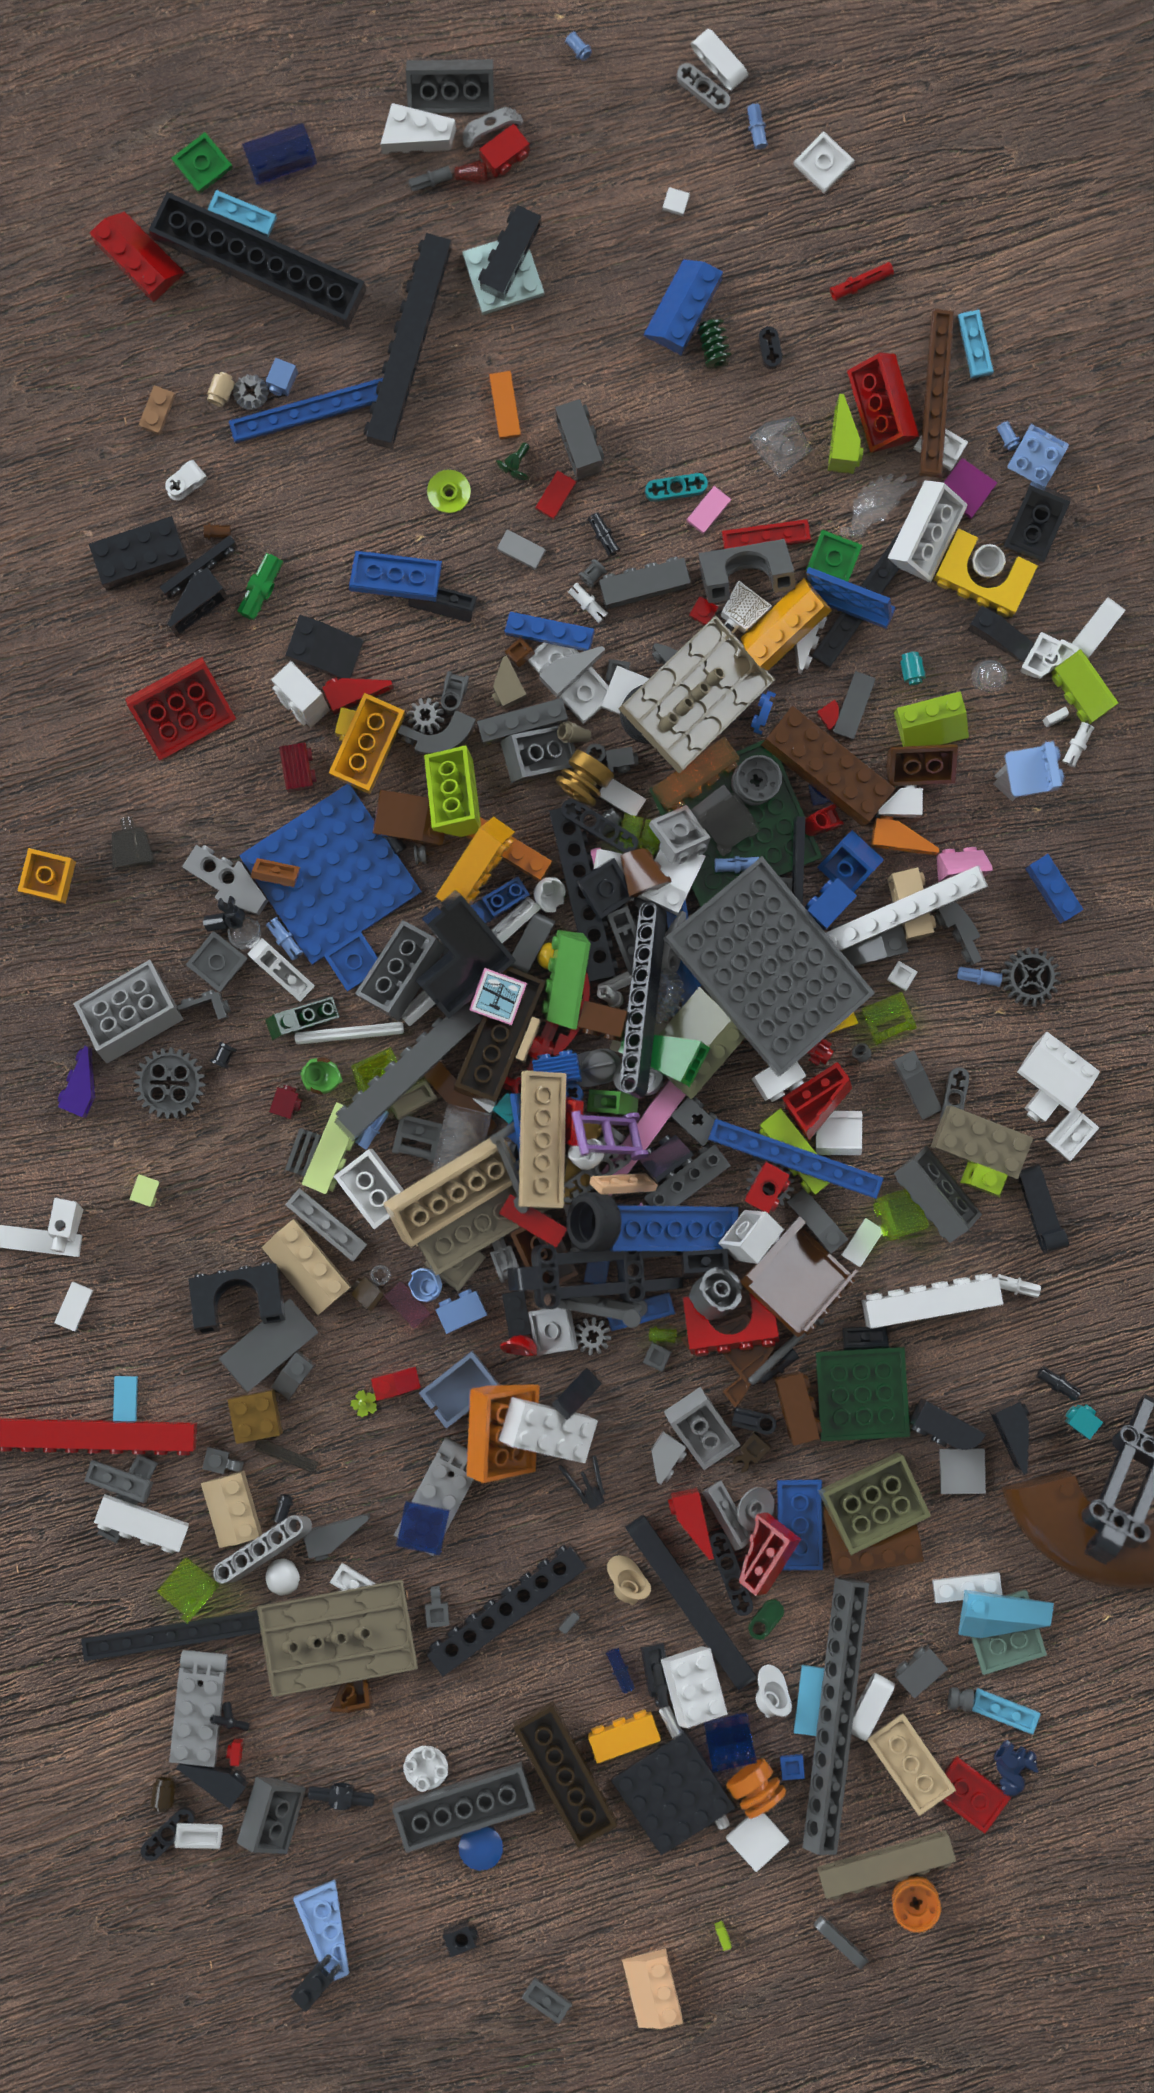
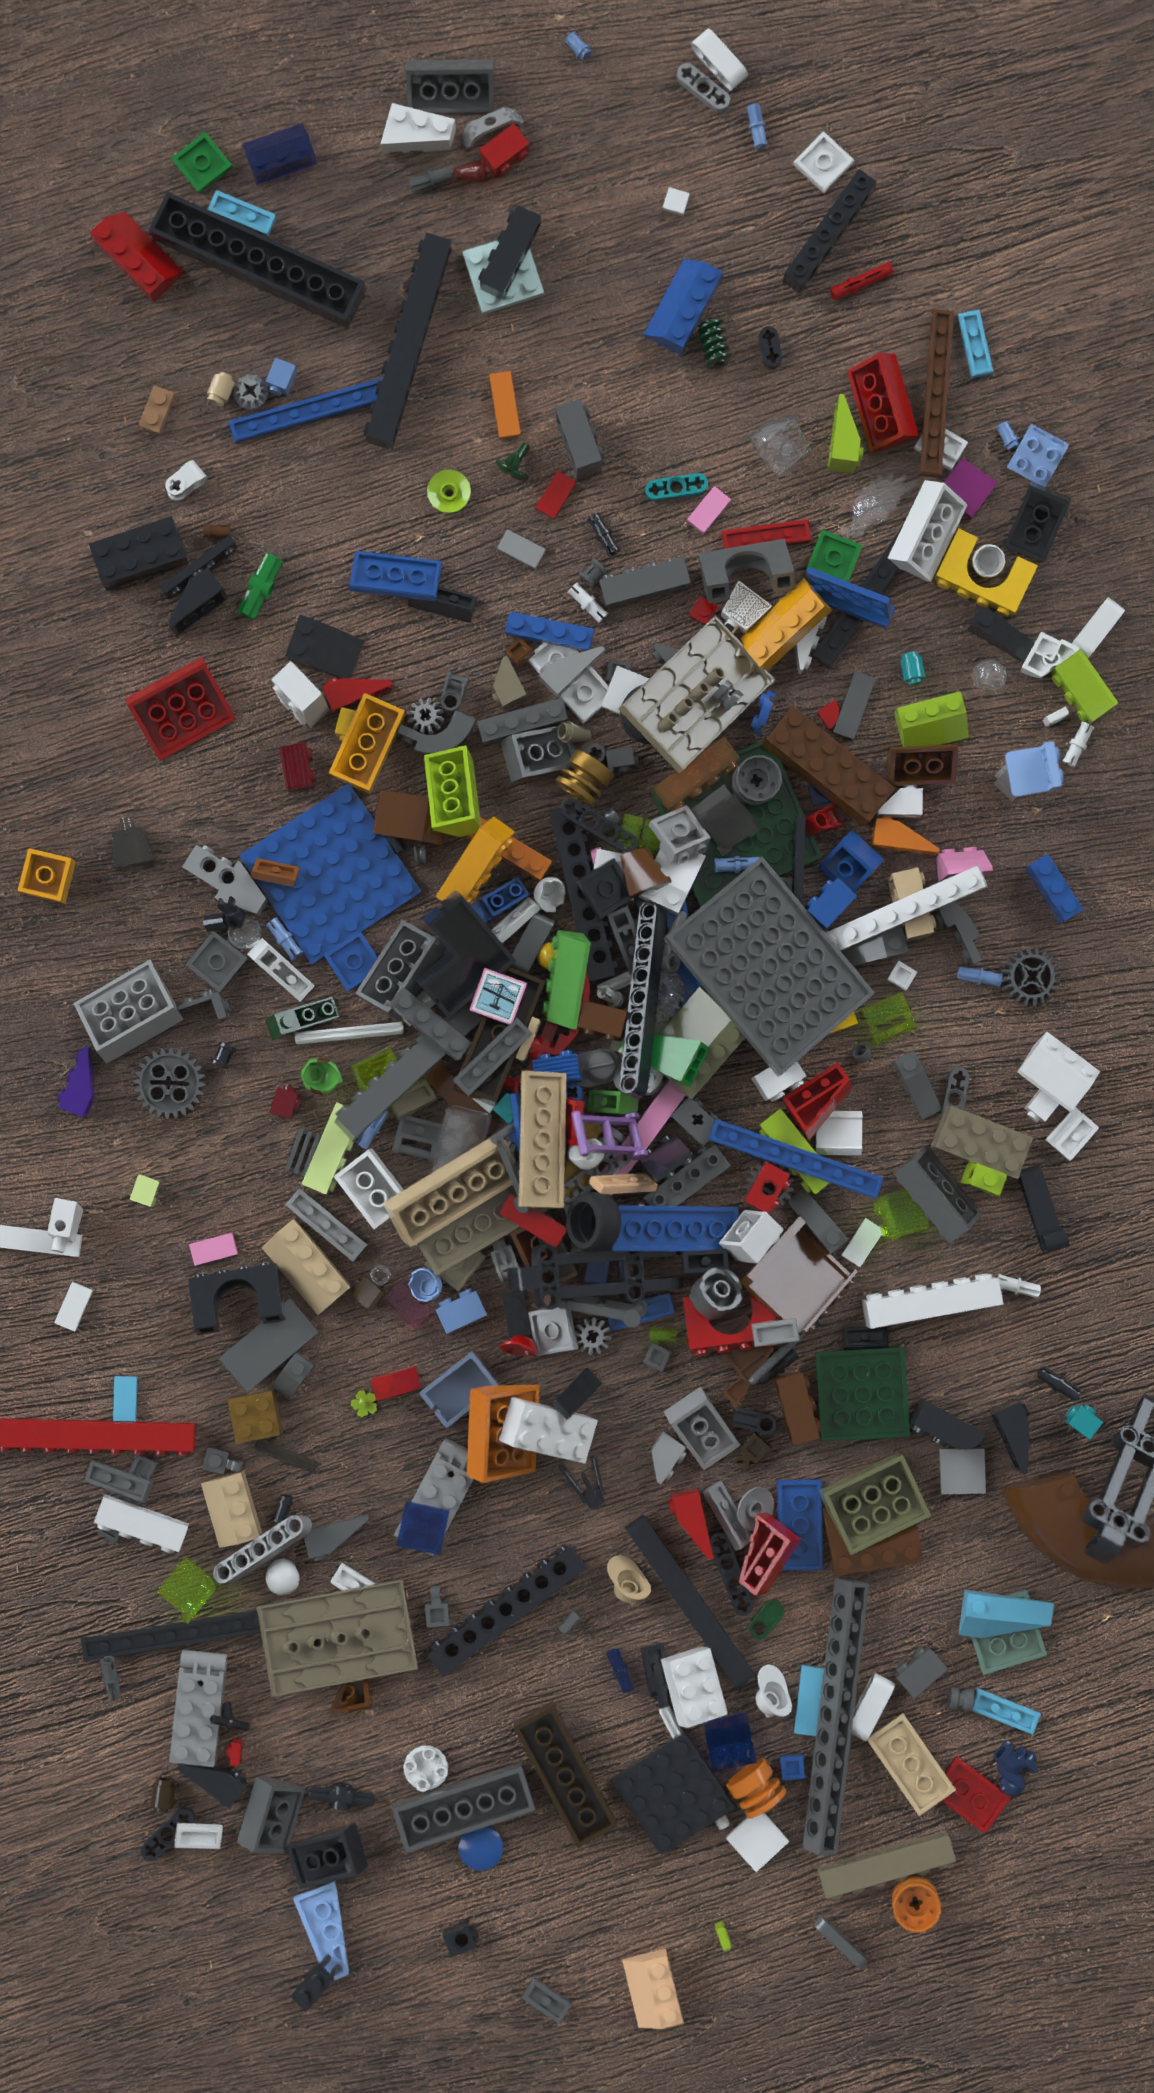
light orange brick [588,1710,661,1763] -> none
white tile [600,779,646,819] -> none
red gear [807,1038,834,1066] -> none
white plate [932,1572,1002,1603] -> none
none -> dark grey axle [100,1656,121,1701]
none -> bright pink tile [189,1233,238,1266]
none -> black slope [286,1823,369,1889]
none -> dark grey plate [388,987,472,1061]
none -> dark grey plate [452,1018,533,1096]
none -> dark grey wheel [713,679,744,711]
none -> light grey tile [752,1318,800,1347]
none -> black brick [782,169,877,294]

